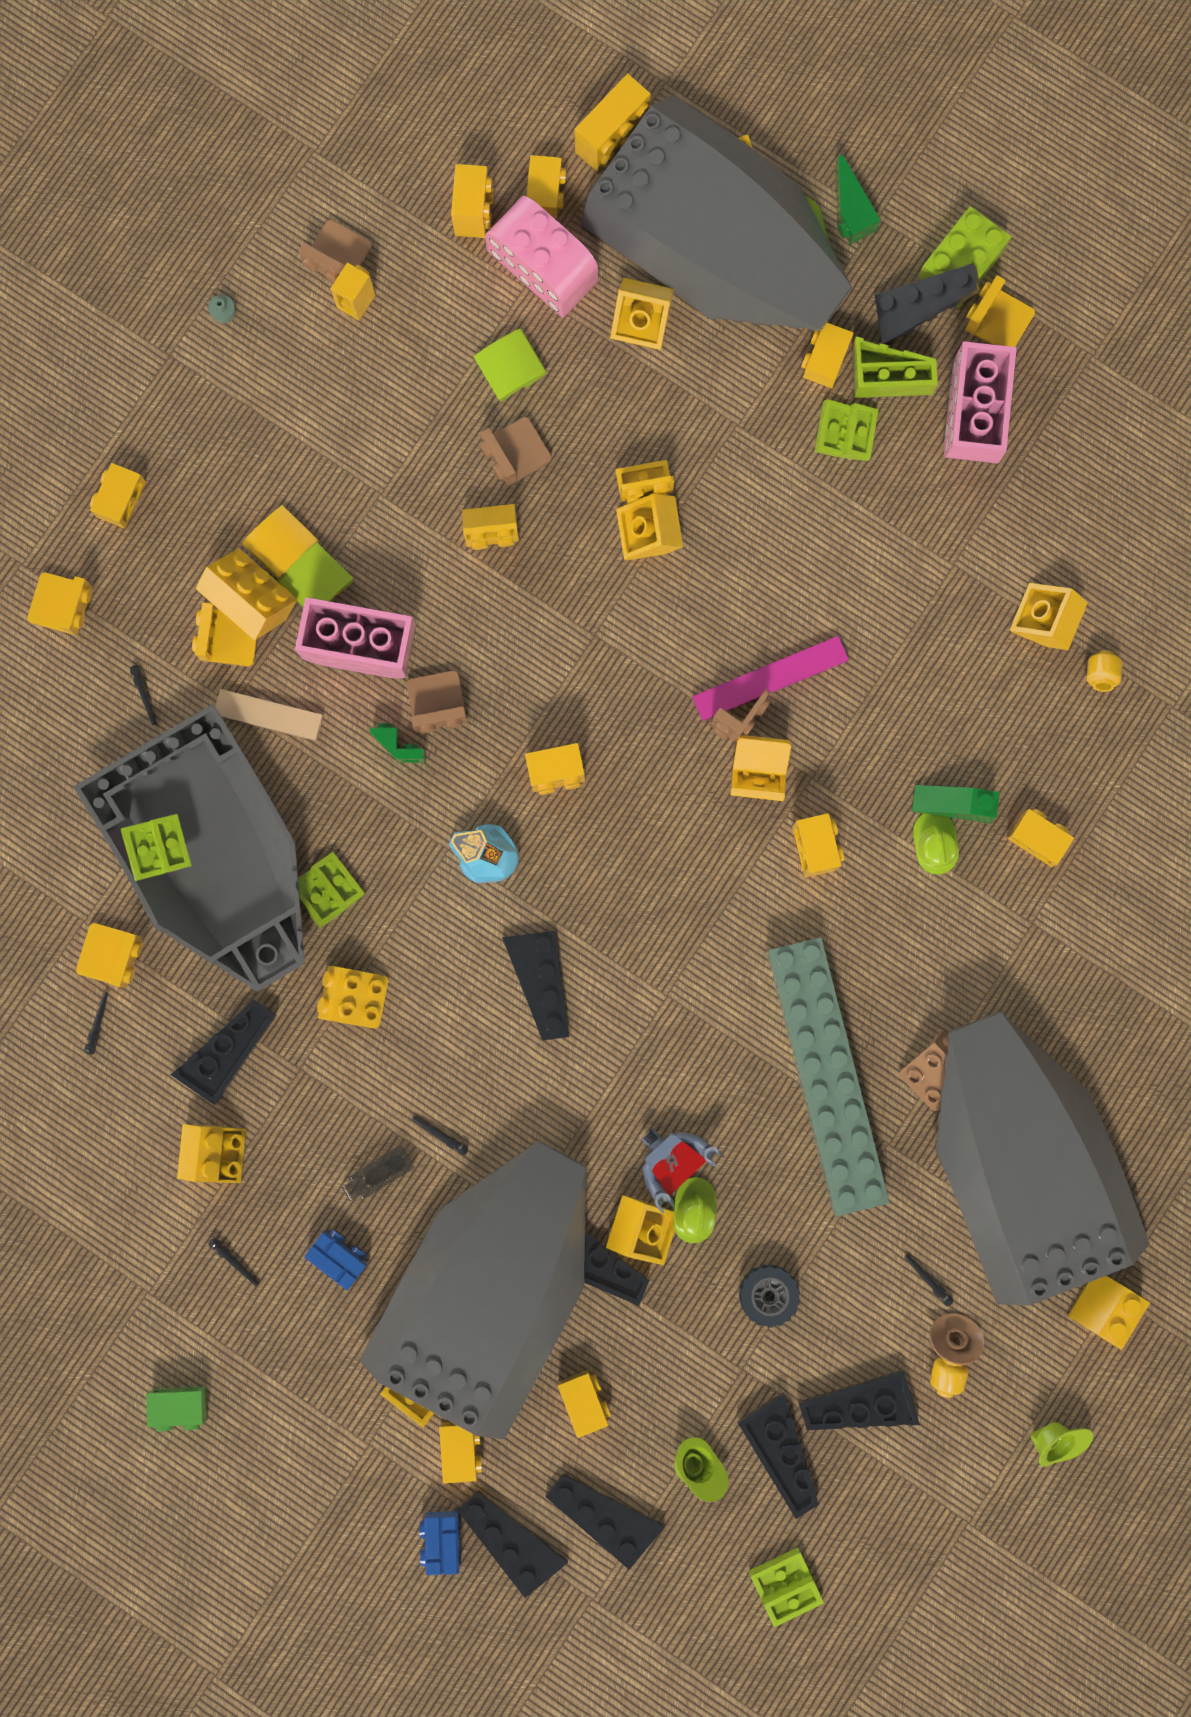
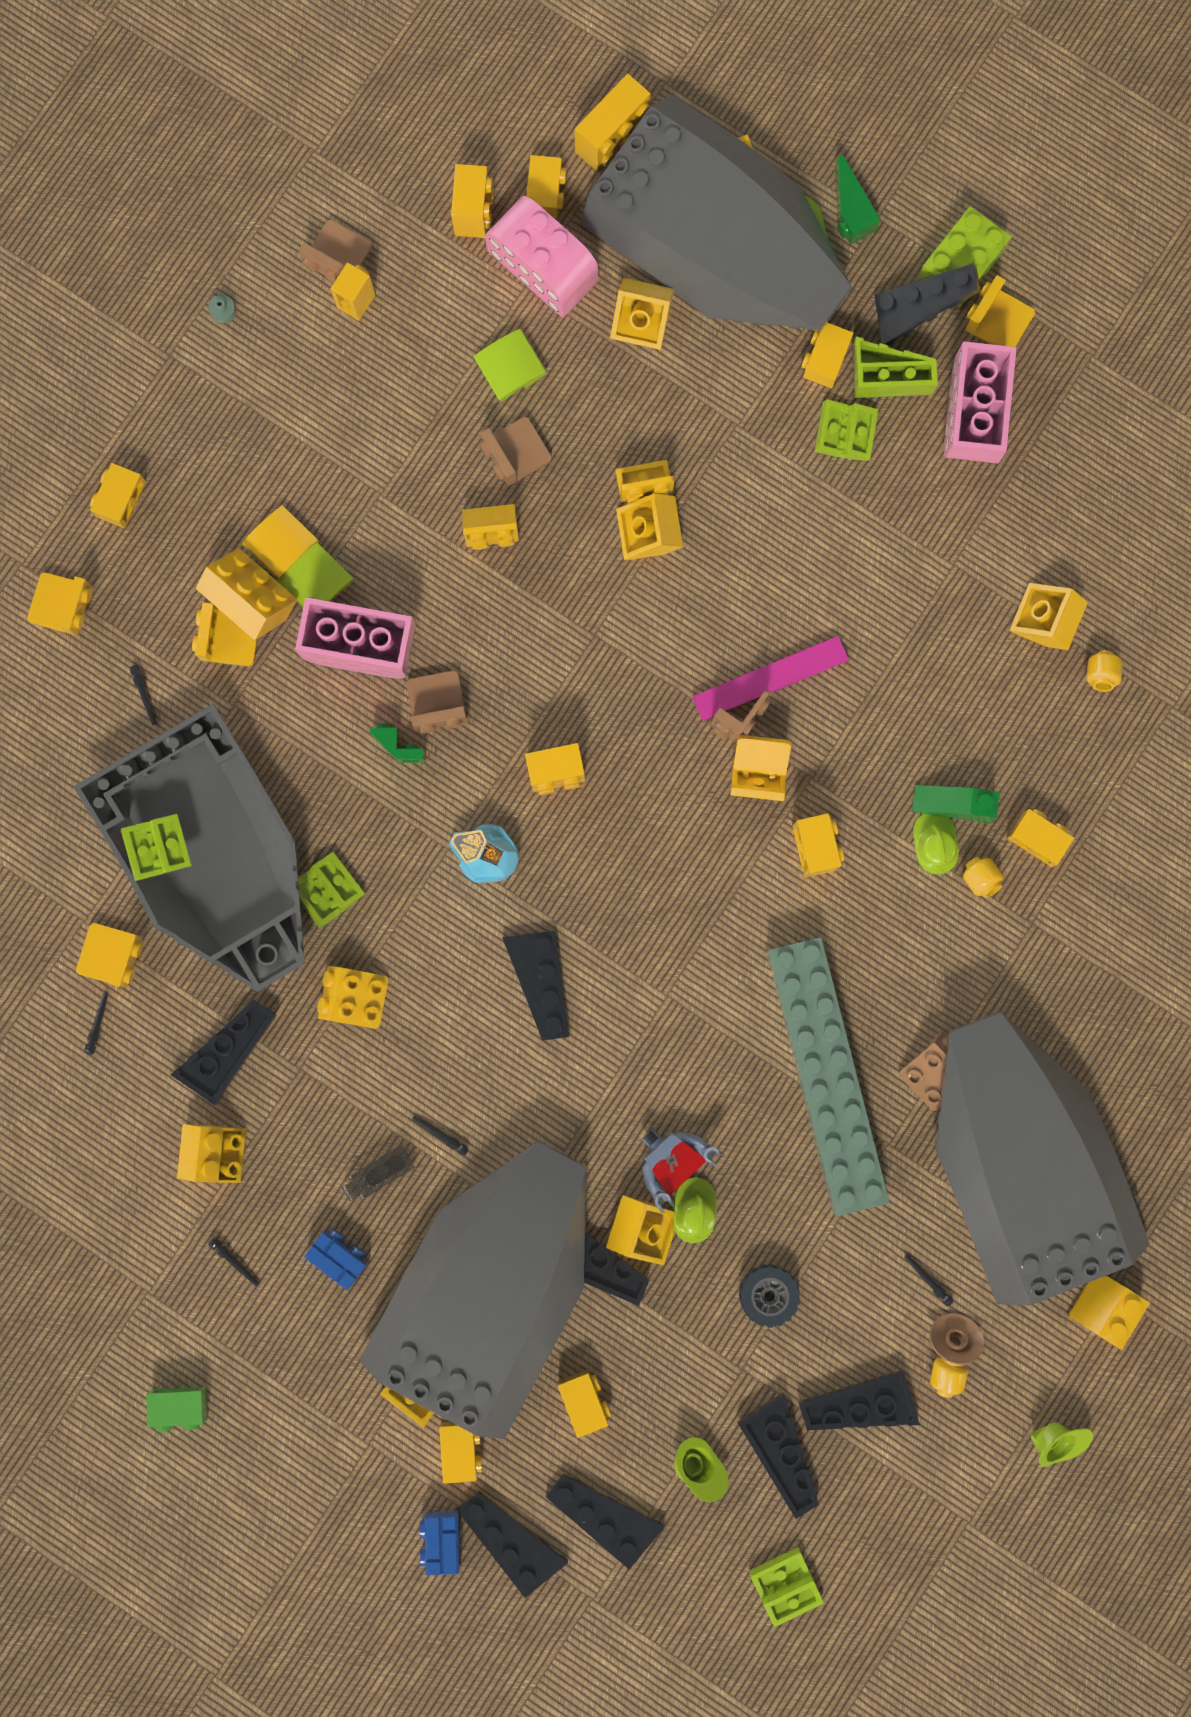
tan tile [215,689,324,741] -> none
none -> yellow head [963,857,1004,898]

